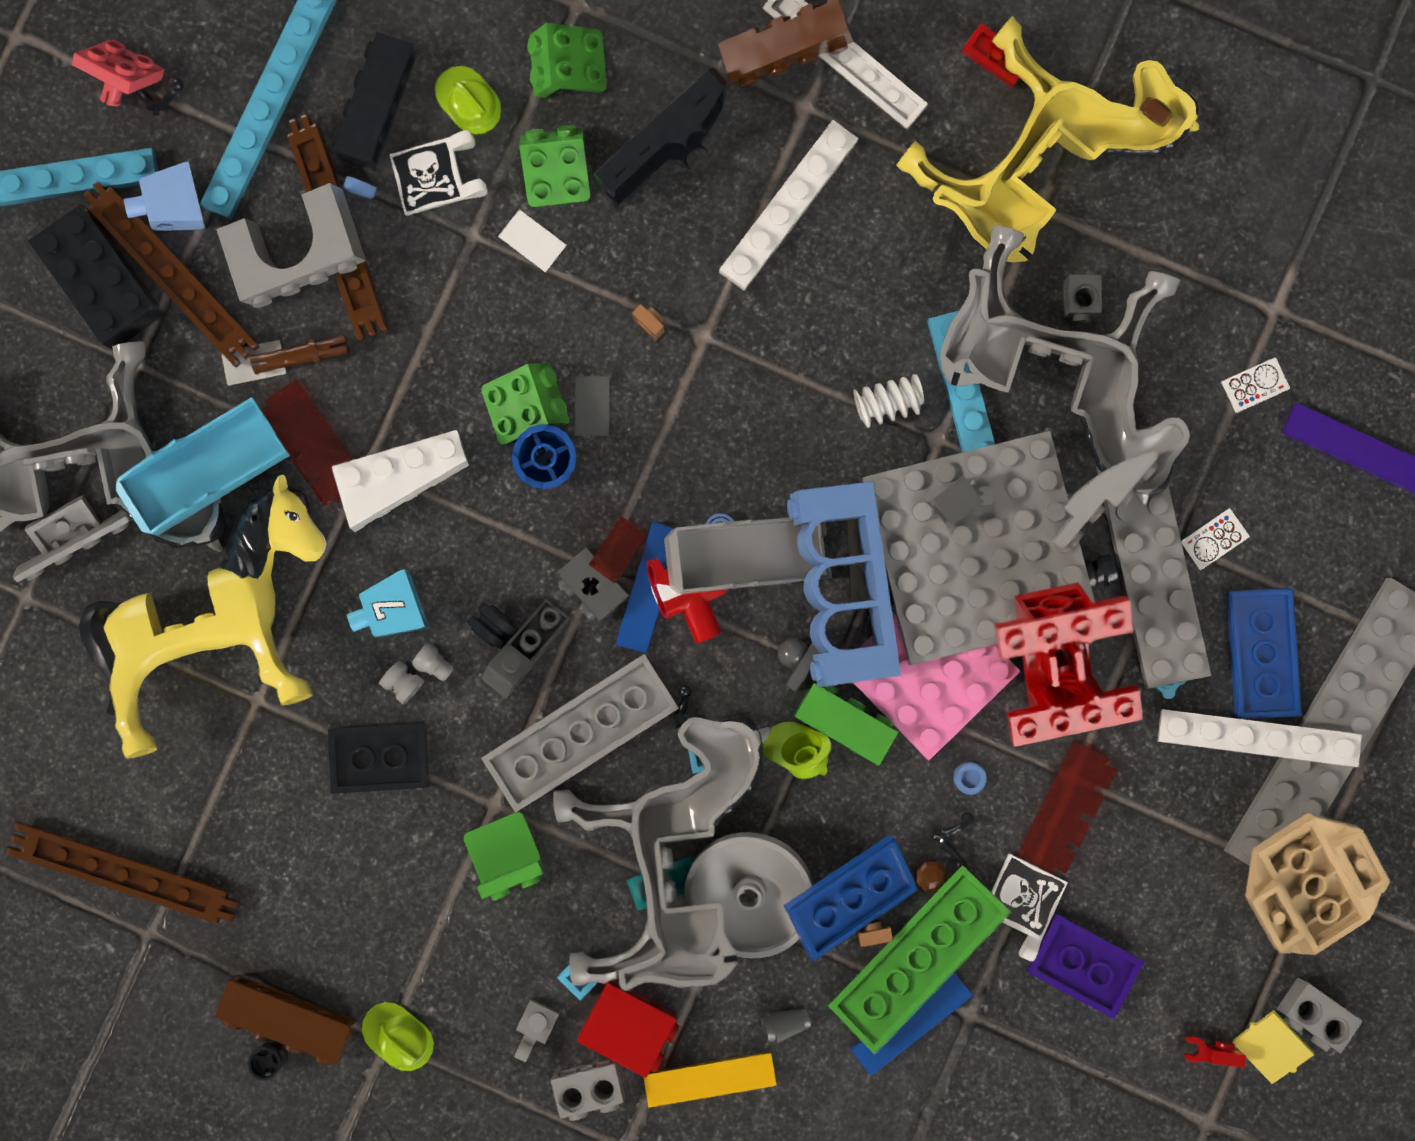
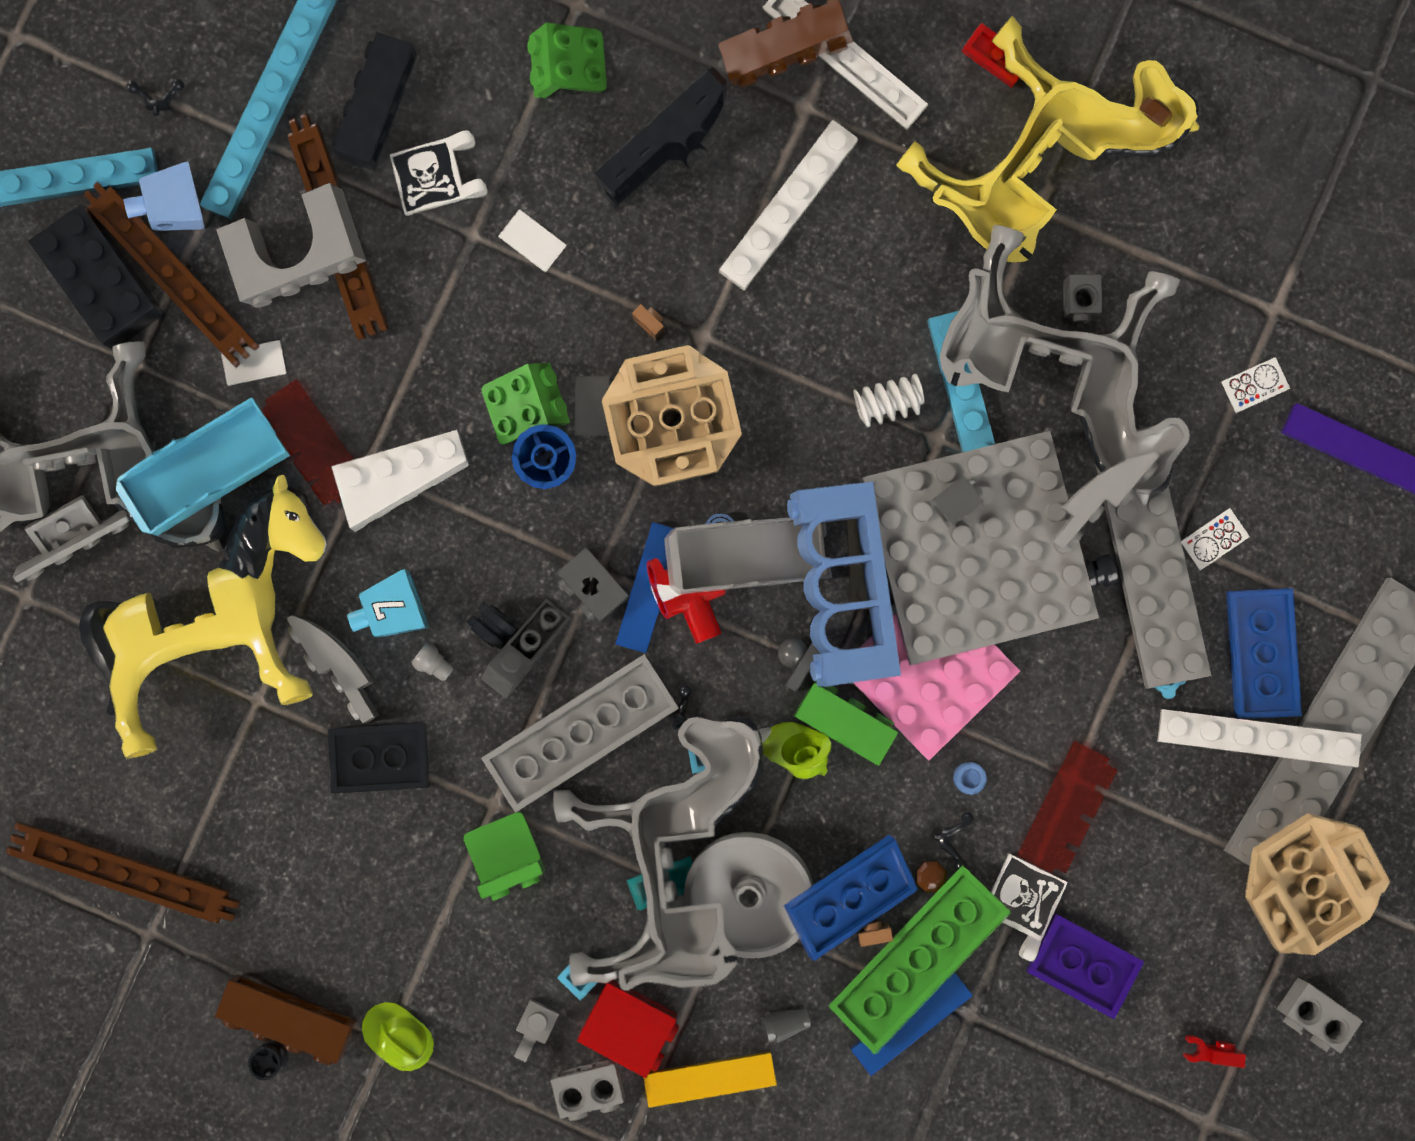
coral plate [72,40,164,106] -> none
reddish brown pin [250,334,350,375] -> none
medium blue tile [343,176,377,199] -> none
light grey wheel [379,660,424,705] -> none
lime piece [435,66,501,135] -> none
bright green bracket [519,125,590,207] -> none
clear red tile [588,516,646,583] -> none
red piece [994,582,1143,747] -> none
light yellow piece [1232,1010,1314,1084] -> none
none -> light grey slope [286,615,379,723]
none -> tan piece [602,345,742,487]

